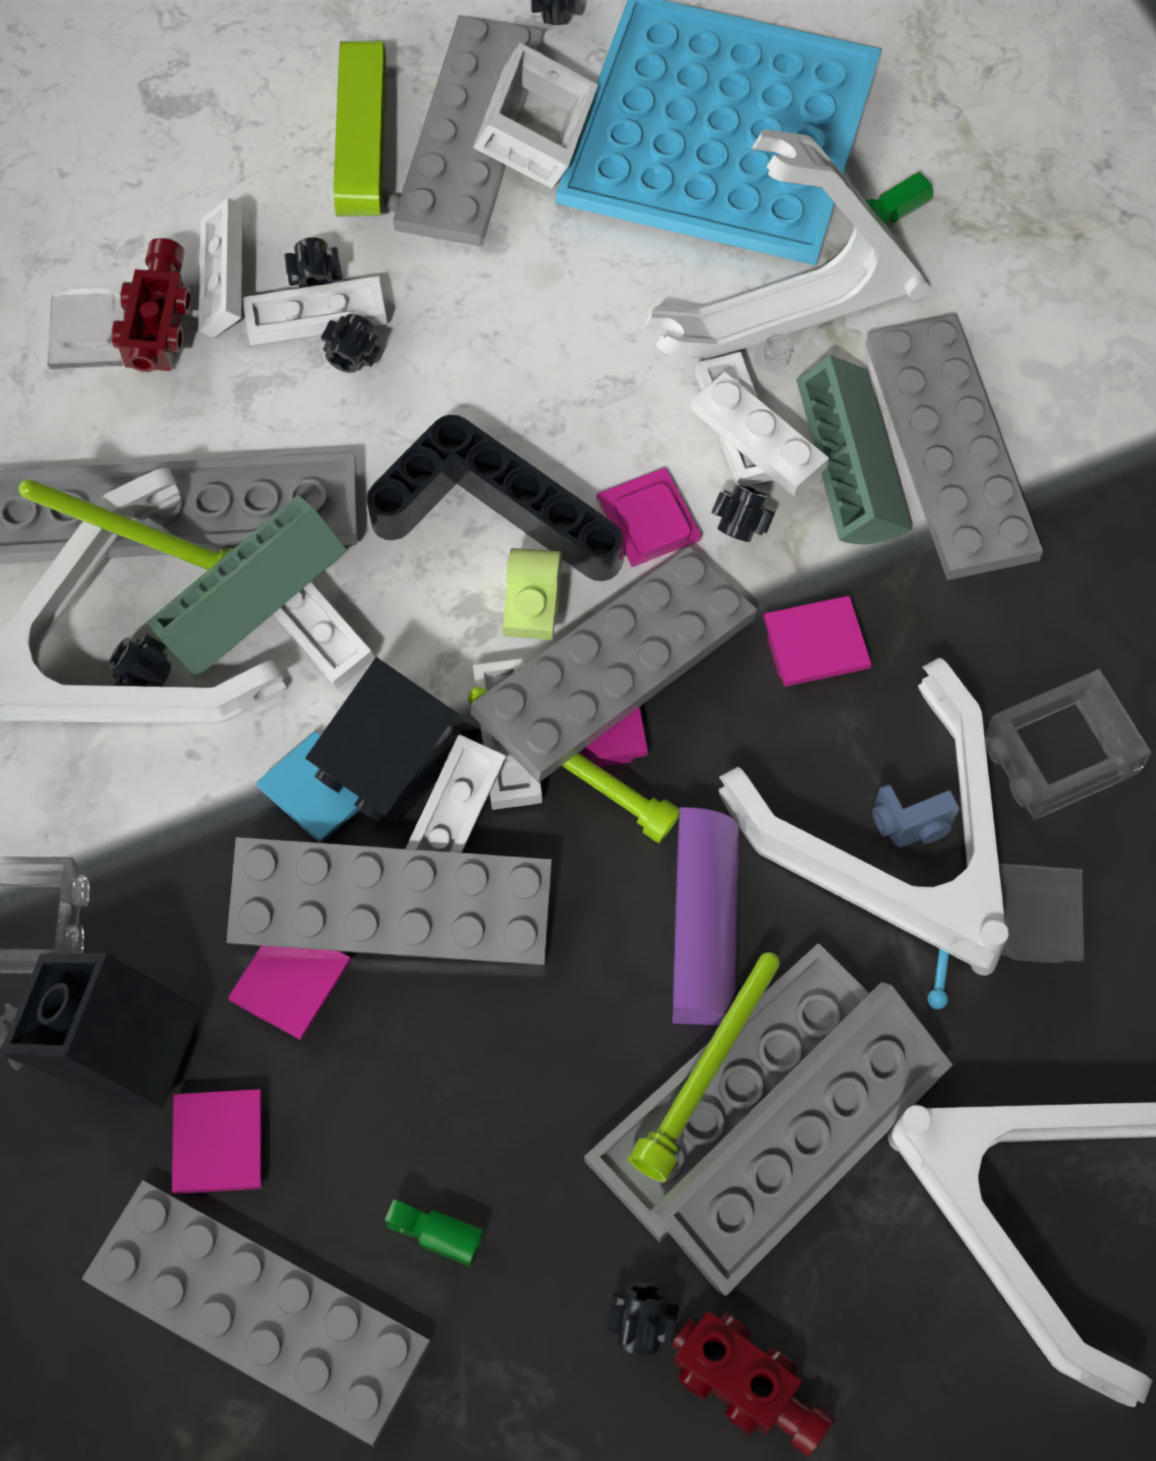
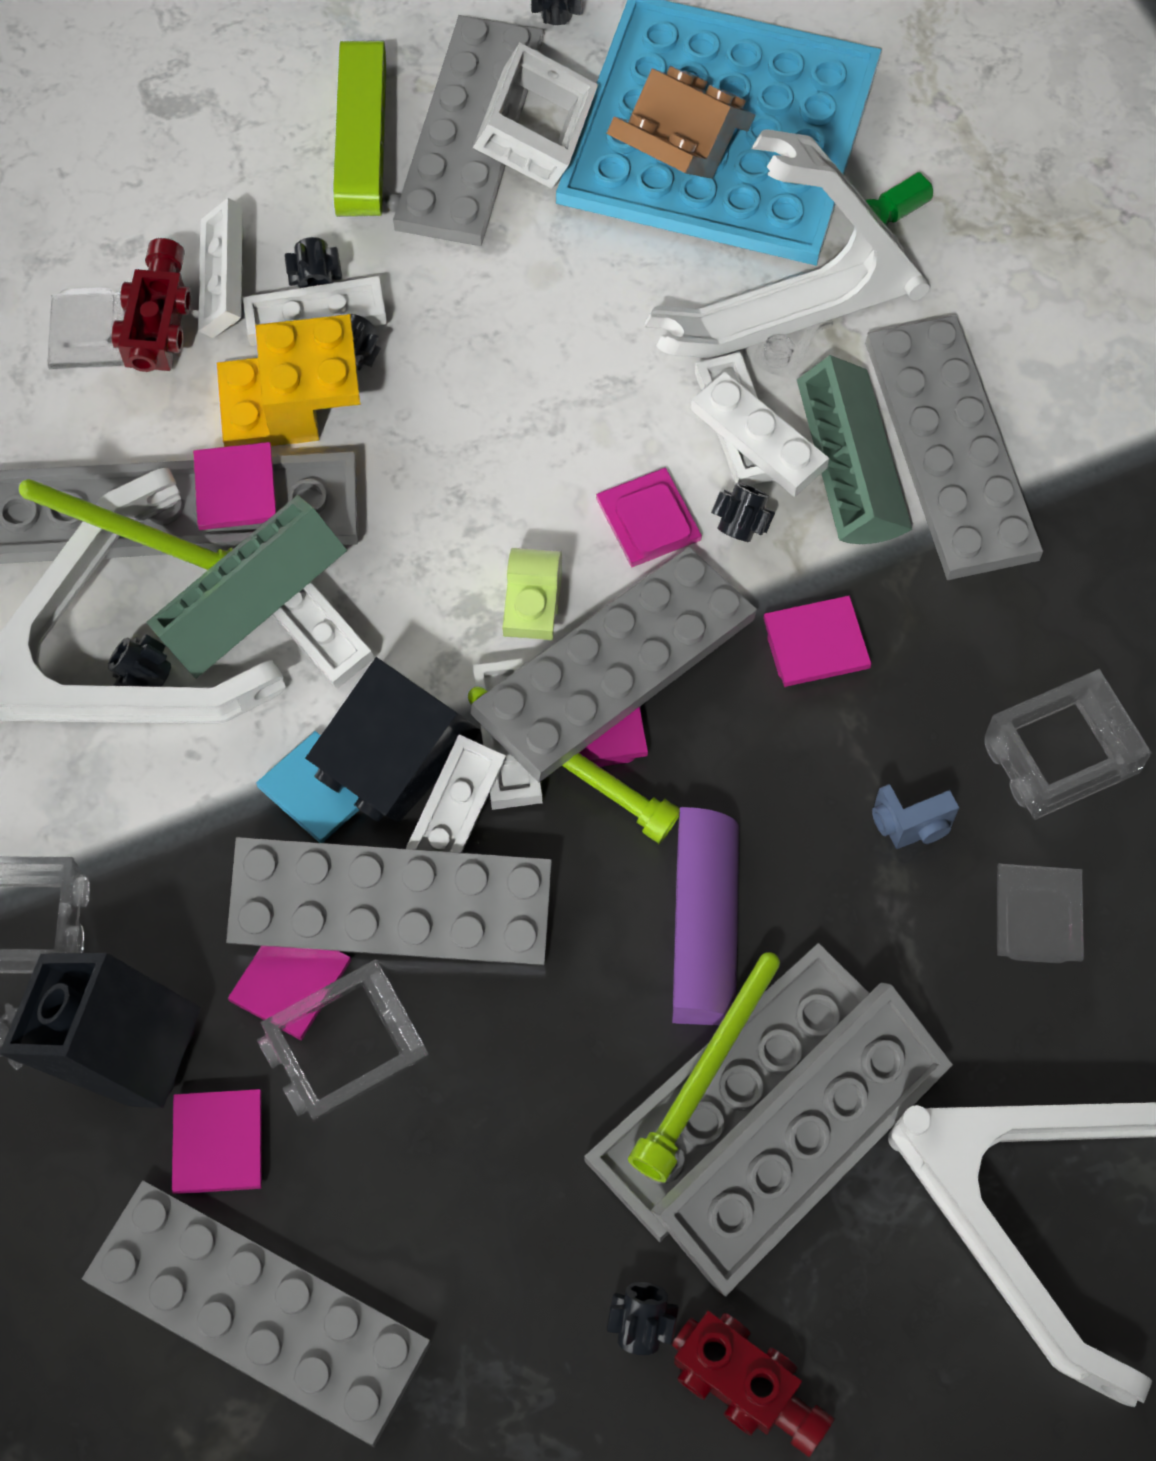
black beam [366,415,623,581] -> none
green bar [385,1200,484,1267] -> none
white piece [718,658,1009,976] -> none
medium azure hinge [927,949,949,1009] -> none
none -> dark pink piece [193,442,276,530]
none -> yellow bracket [217,314,361,447]
none -> clear window [257,959,429,1122]
none -> medium nougat bracket [606,66,756,179]

